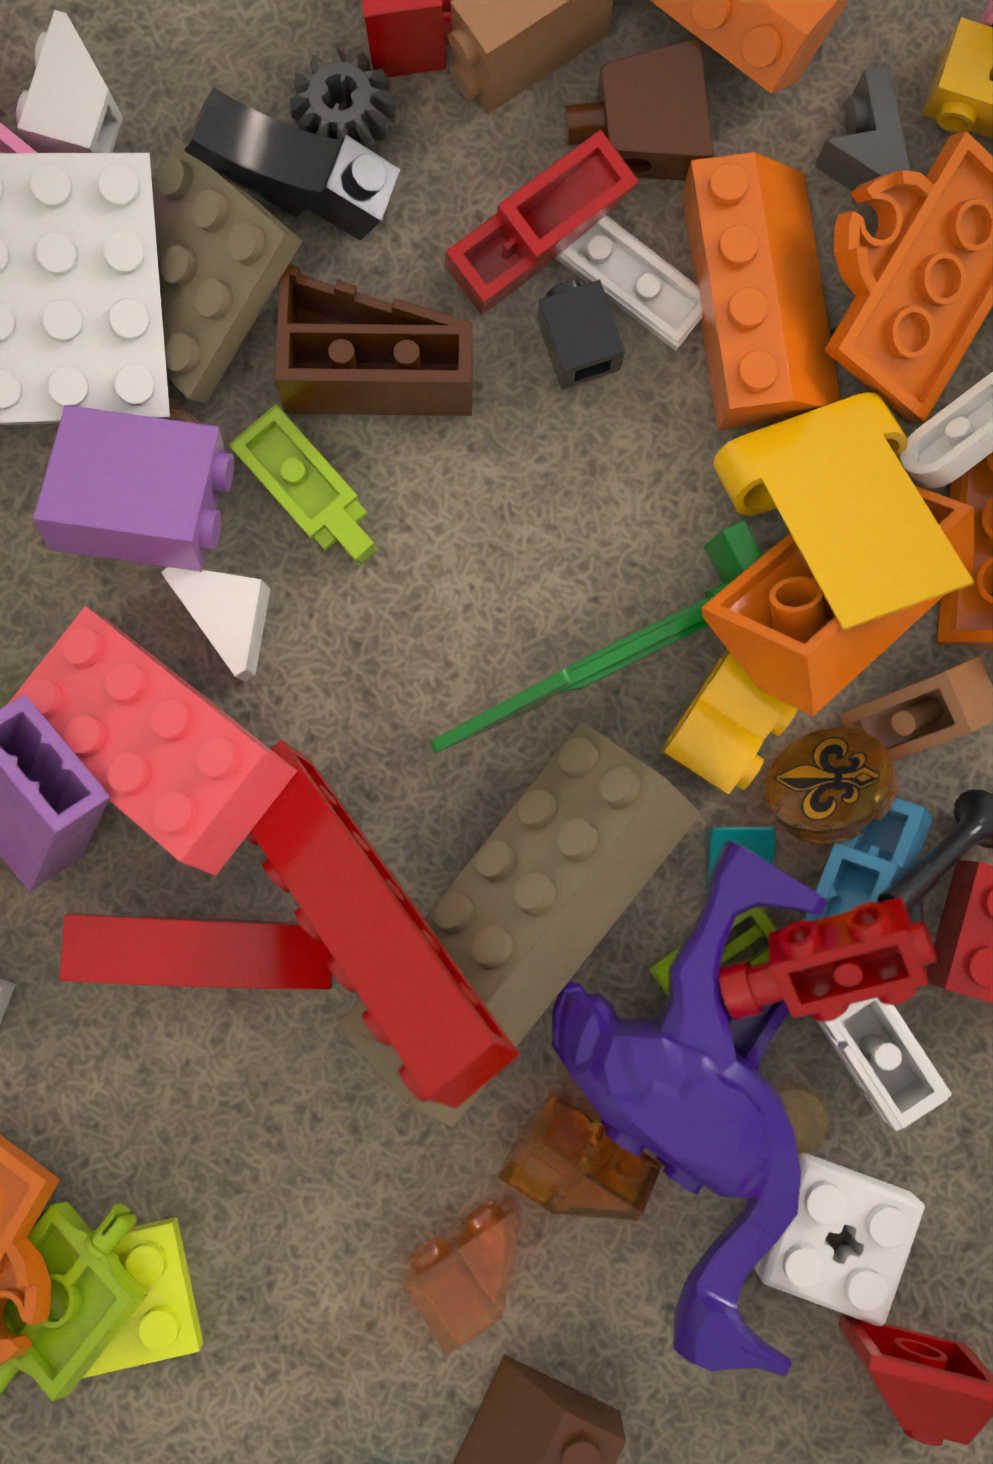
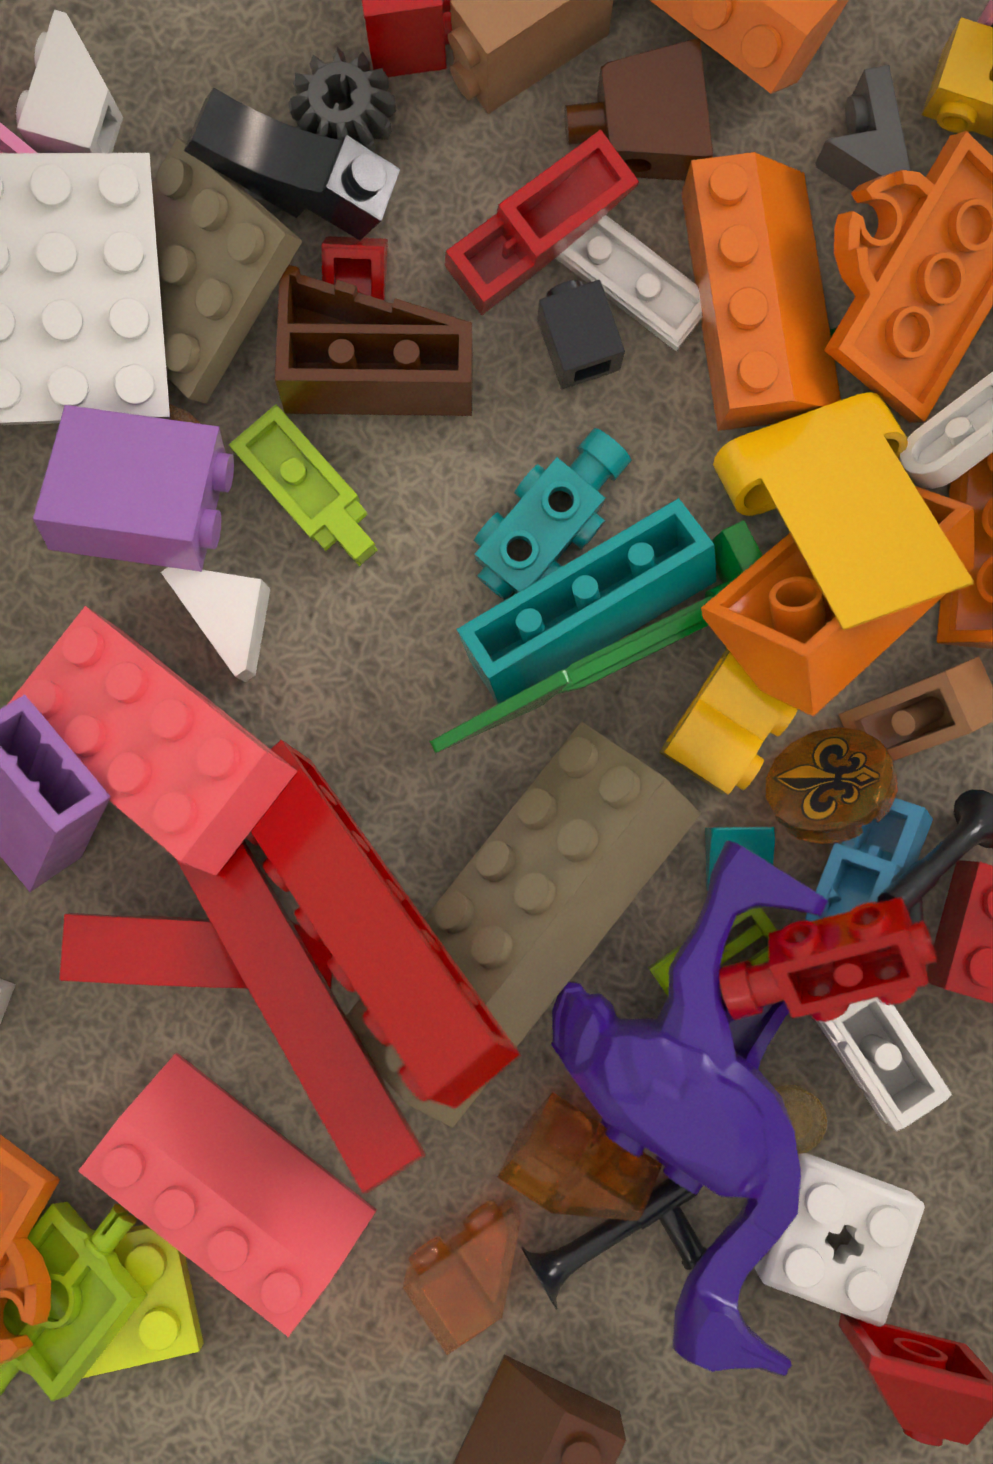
none -> coral slope [78,1053,377,1337]
none -> red tile [175,840,426,1194]
none -> red slope [321,236,388,301]
none -> teal brick [457,498,717,705]
none -> teal brick [474,428,632,600]
none -> black piece [521,1178,707,1309]

